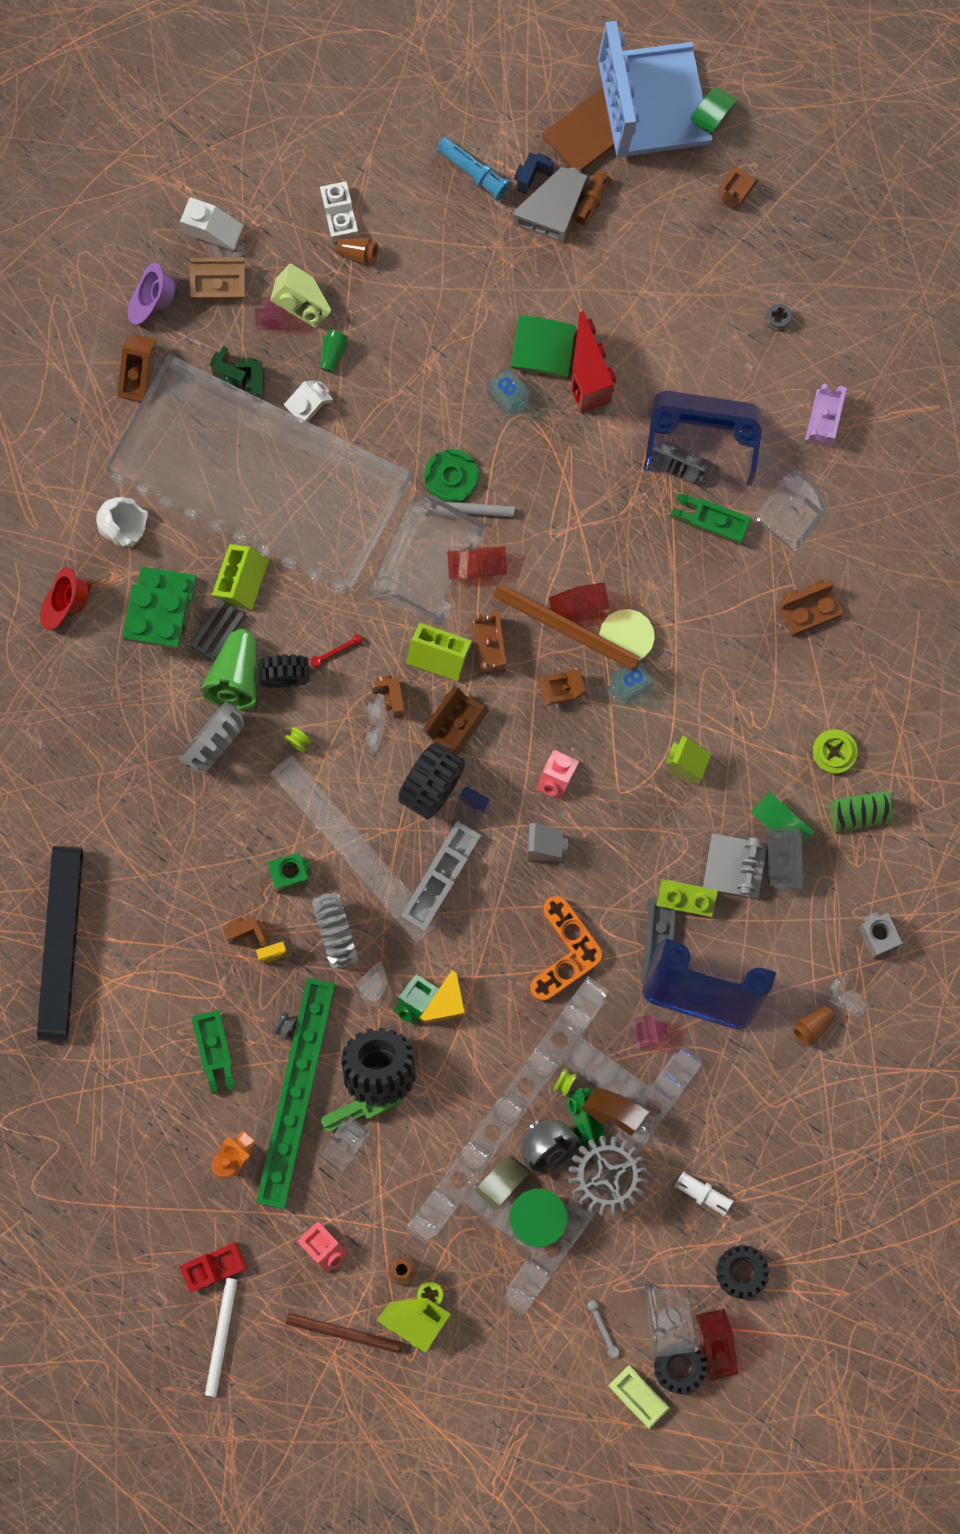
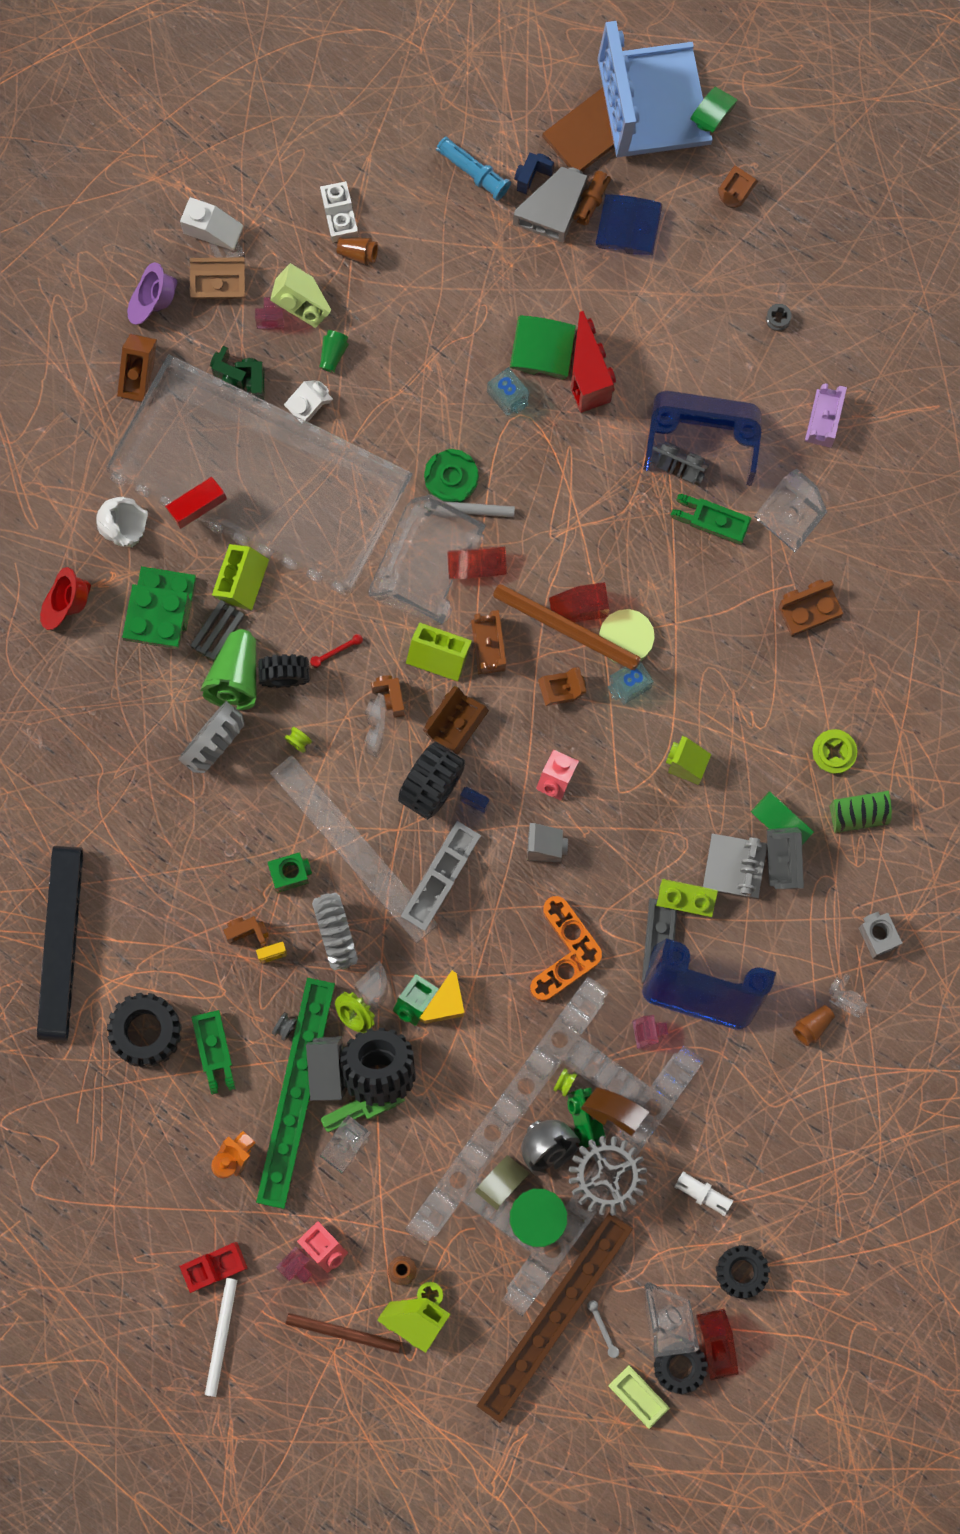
none -> black tyre [107,993,182,1068]
none -> red slope [165,477,227,529]
none -> clear pink tile [276,1246,312,1283]
none -> dark grey hinge [306,1036,347,1101]
none -> lime gear [335,992,375,1033]
none -> reddish brown plate [476,1212,633,1423]
none -> clear blue slope [596,194,663,255]

